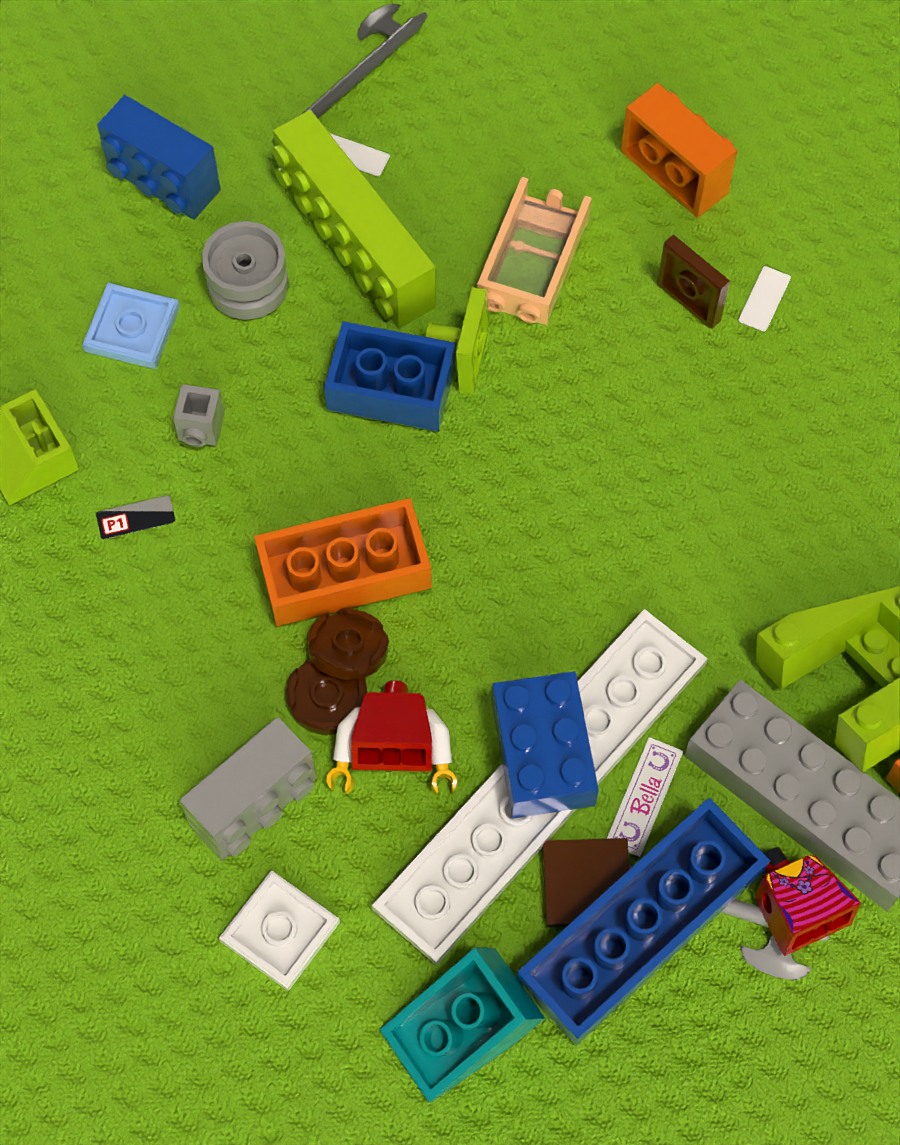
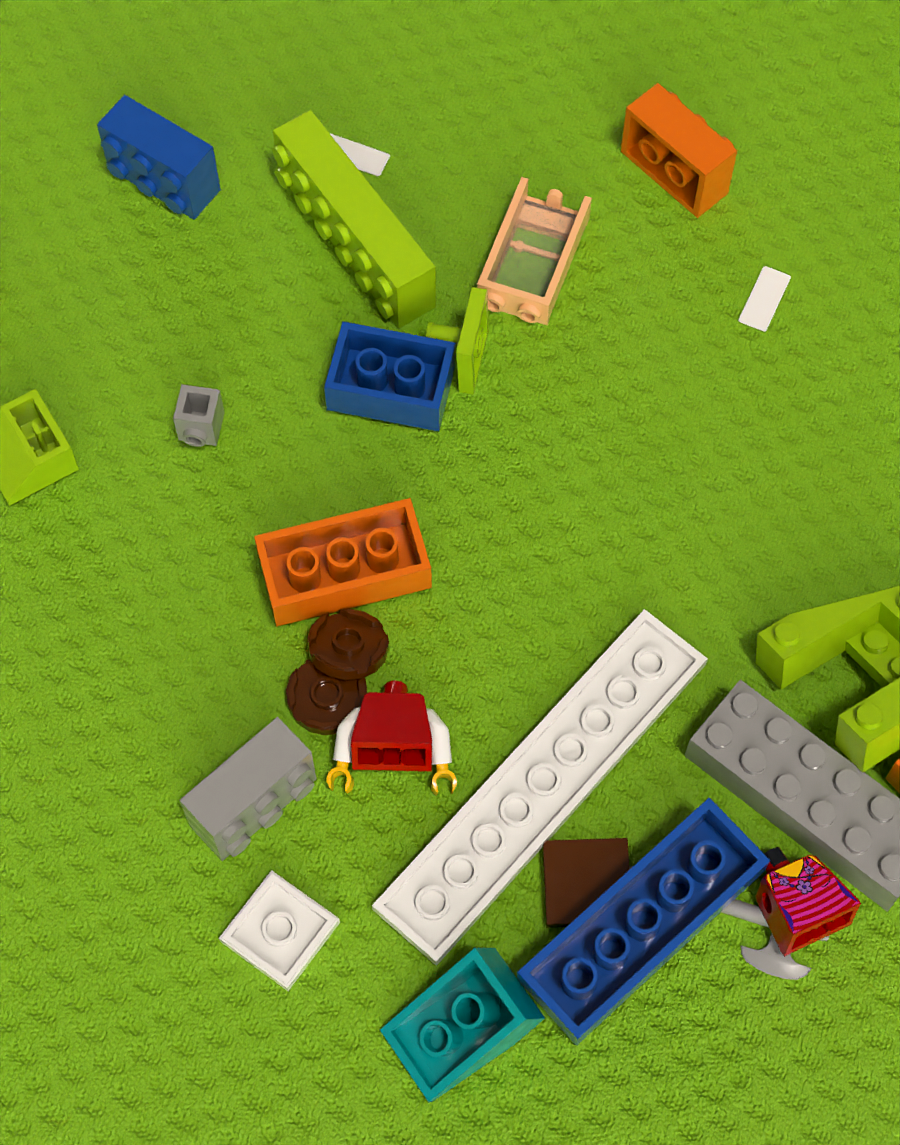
light blue tile [82,283,180,369] -> none
sticker [96,495,175,539] -> none
light grey wheel [202,221,289,320] -> none
dark grey piece [272,4,428,145] -> none
blue brick [492,671,599,819] -> none
white sticker [607,737,683,857] -> none
reddish brown tile [657,234,730,329] -> none

